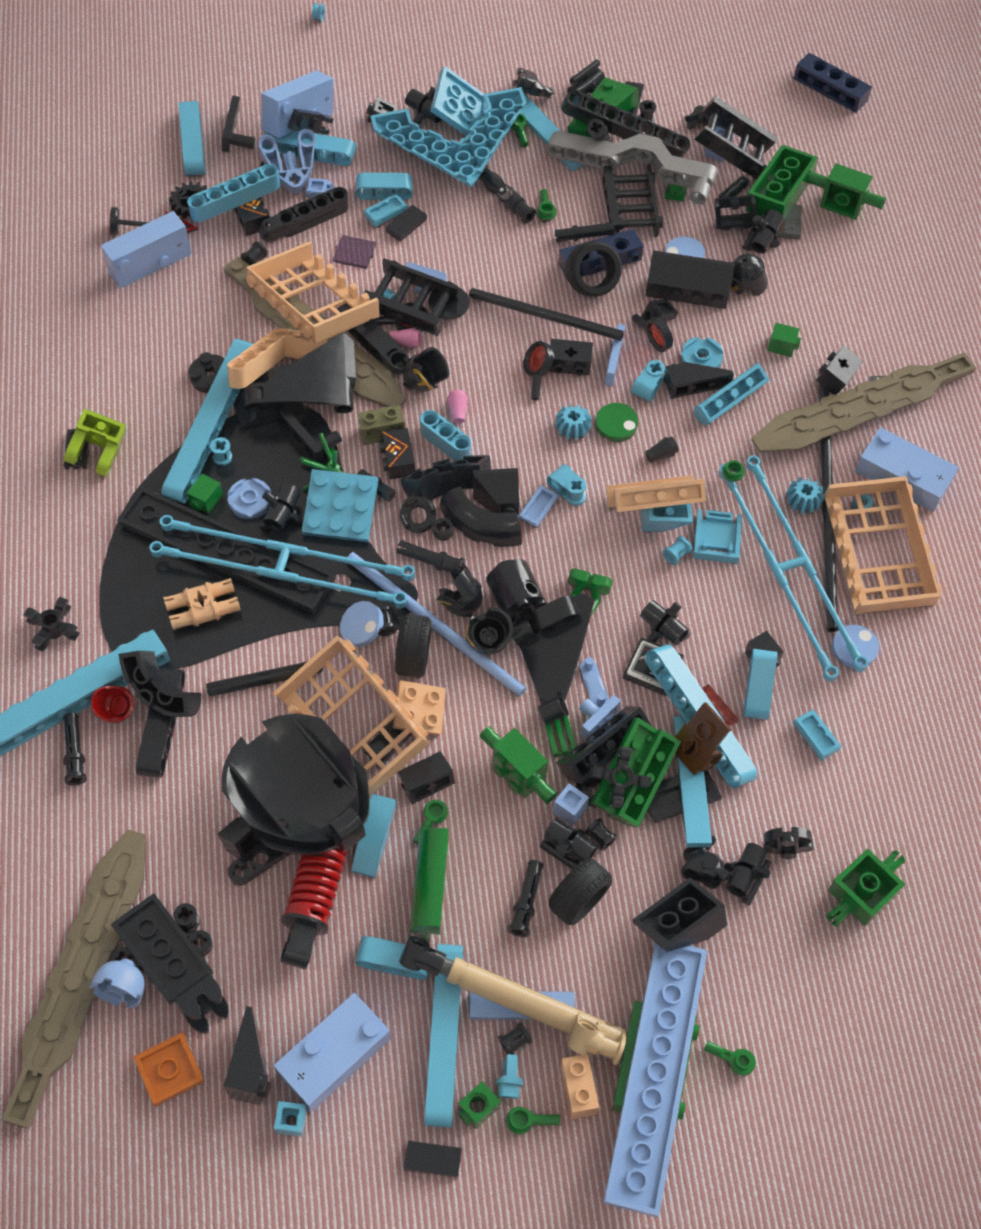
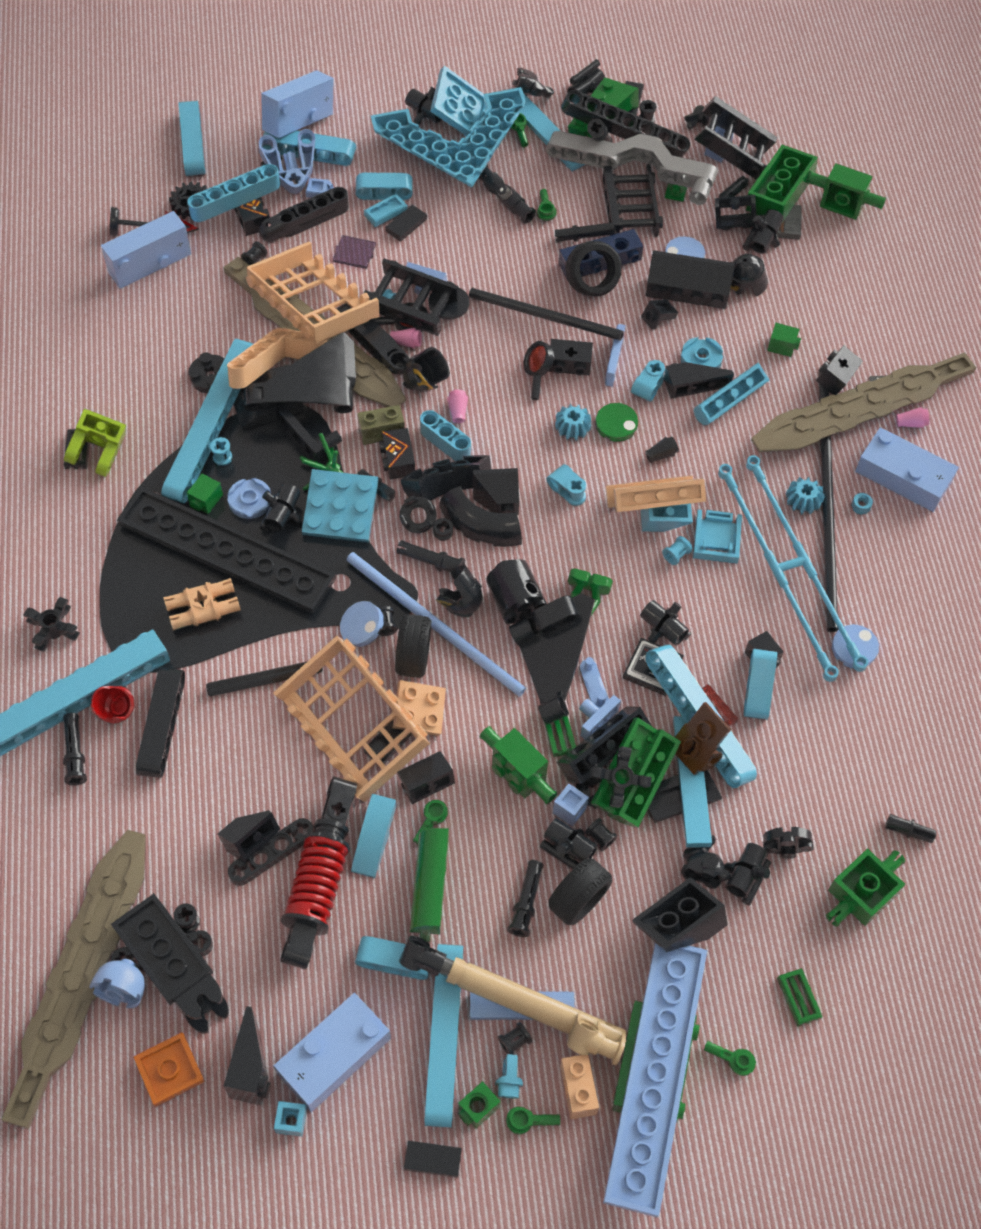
black brick [118,651,201,717] -> none
medium azure bar [149,515,415,608] -> none
black piece [221,96,255,152] -> none
black windscreen [221,714,370,855] -> none
black hinge [288,109,334,135] -> none
medium azure bush [312,3,325,21] -> none
bracket [366,97,398,123] -> none
black helmet [466,607,513,655] -> none
light blue tile [518,485,559,527] -> none
black piece [632,314,673,352] -> none
green plate [722,460,745,482] -> none
dark blue brick [793,53,872,113] -> none
medium azure plate [793,709,842,761] -> none
light nougat window [824,476,941,615] -> none
none -> green tile [777,968,823,1027]
none -> black axle [885,814,936,843]
none -> bright pink cone [896,407,929,428]

